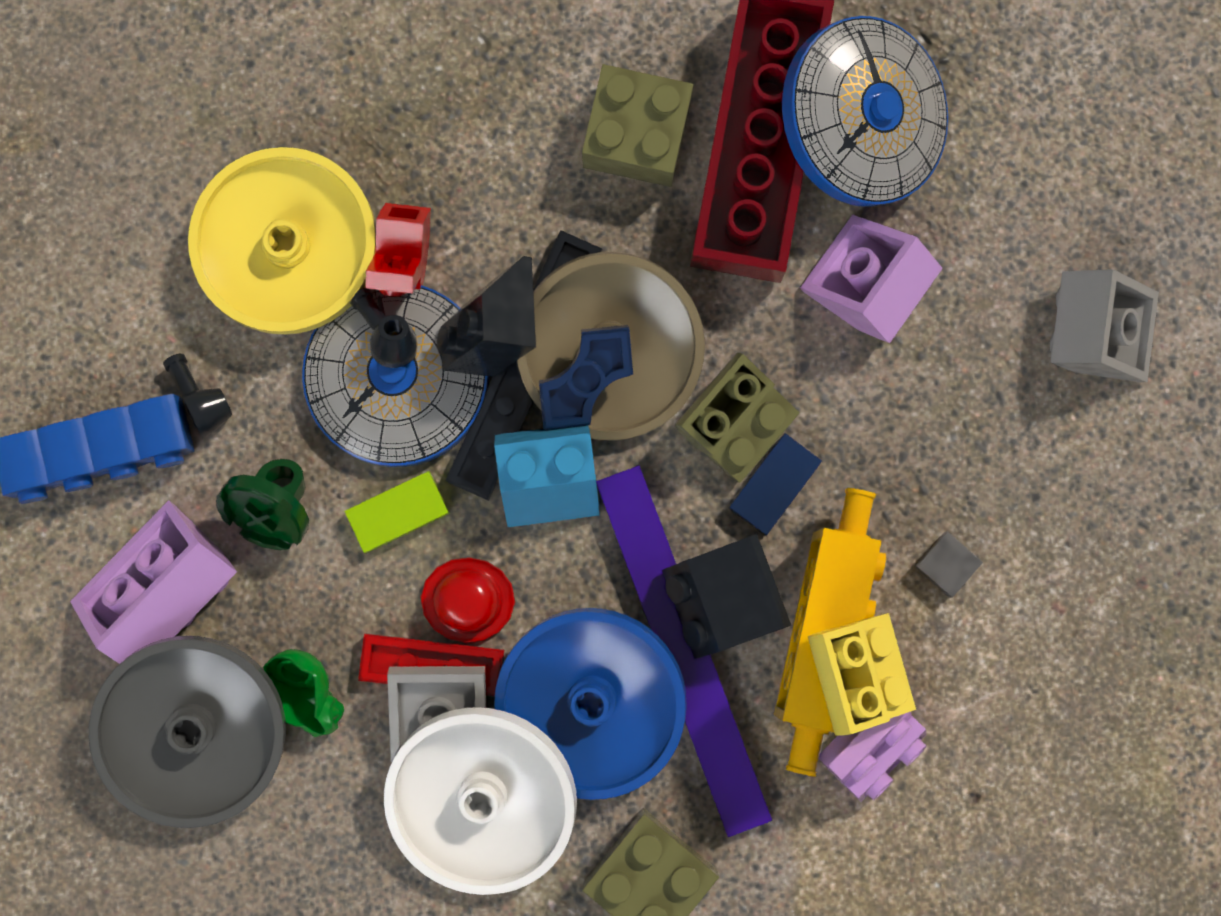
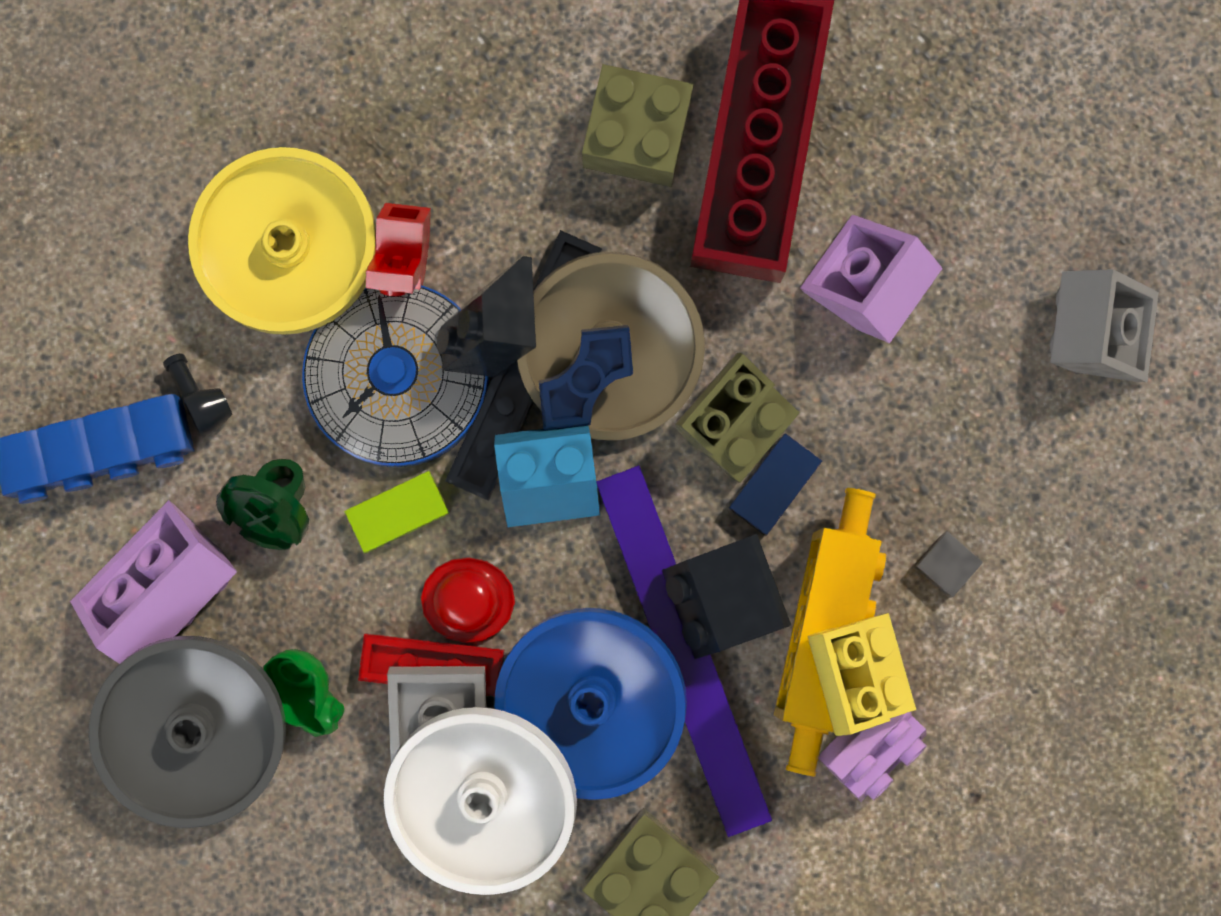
black bar [350,288,418,368] -> none
dish [782,16,948,207] -> none

